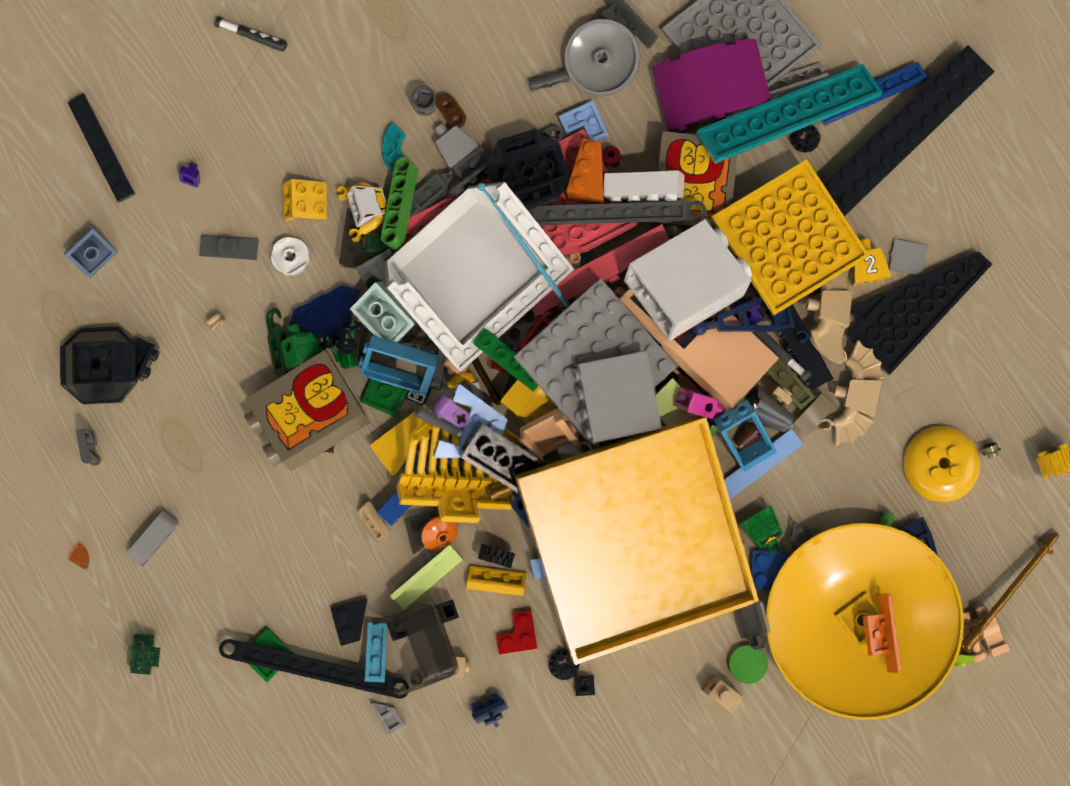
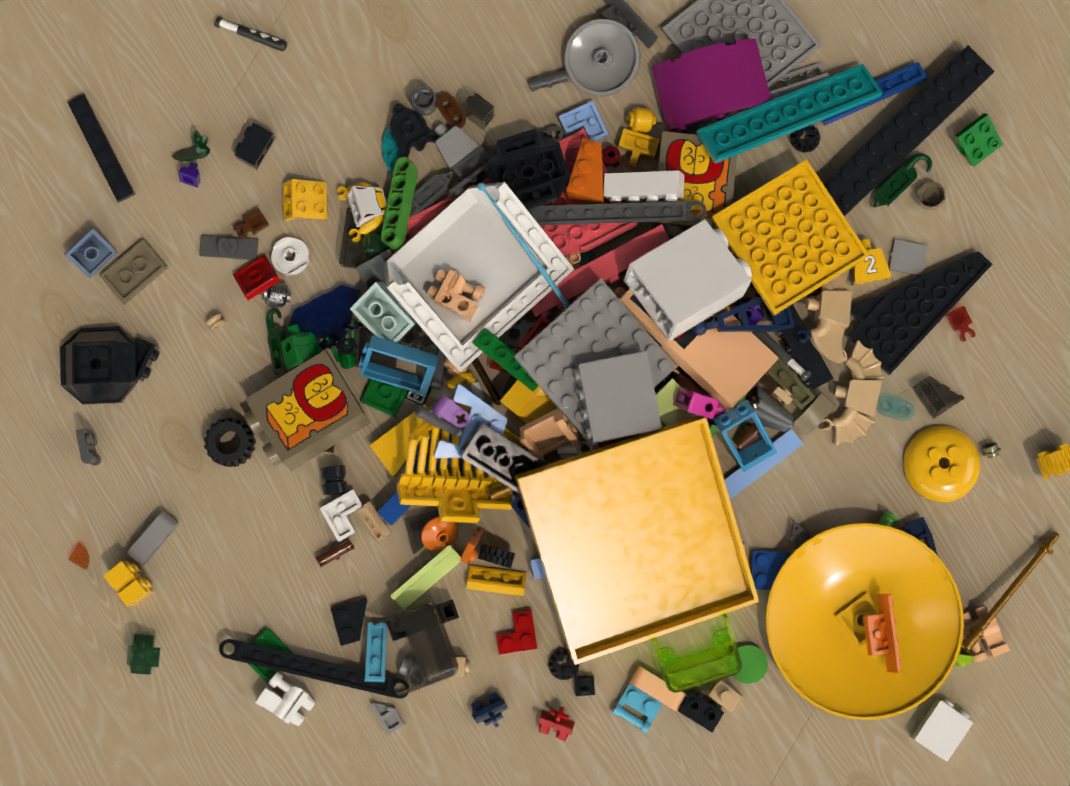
dark grey piece [734,602,770,650] -> none
green torso [739,505,783,555] -> none
none -> dark tan tile [99,239,168,305]
none -> yellow brick [103,561,153,607]
none -> dark green piece [172,130,210,162]
none -> black tyre [204,418,256,467]
none -> red tile [232,254,281,301]
none -> reddish brown plate [233,208,270,240]
none -> black brick [234,122,276,170]
none -> white hips [255,671,316,726]
none -> flat silver head [262,282,291,308]
none -> reddish brown pin [315,538,355,568]
none -> black wheel [320,465,348,495]
none -> white plate [320,489,363,542]
none -> black tile [389,104,440,158]
none -> light grey wheel [399,655,424,680]
none -> light nougat hips [427,270,485,322]
none -> orange wing [460,526,485,564]
none -> clear smoke brick [464,93,495,130]
none -> red hips [538,706,575,741]
none -> medium azure plate [612,683,663,734]
none -> yellow plate [618,129,660,168]
none -> yellow head [627,107,656,133]
none -> light nougat beam [629,666,687,712]
none -> clear neon green windscreen [651,613,742,693]
none -> black brick [678,690,724,733]
none -> dark green plate [873,153,932,208]
none -> clear light blue plate [876,396,915,421]
none -> white brick [911,699,973,762]
none -> clear smoke wing [912,376,965,419]
none -> dark tan hair [917,181,946,210]
none -> clear red plate [946,306,976,342]
none -> green plate [954,113,1003,167]

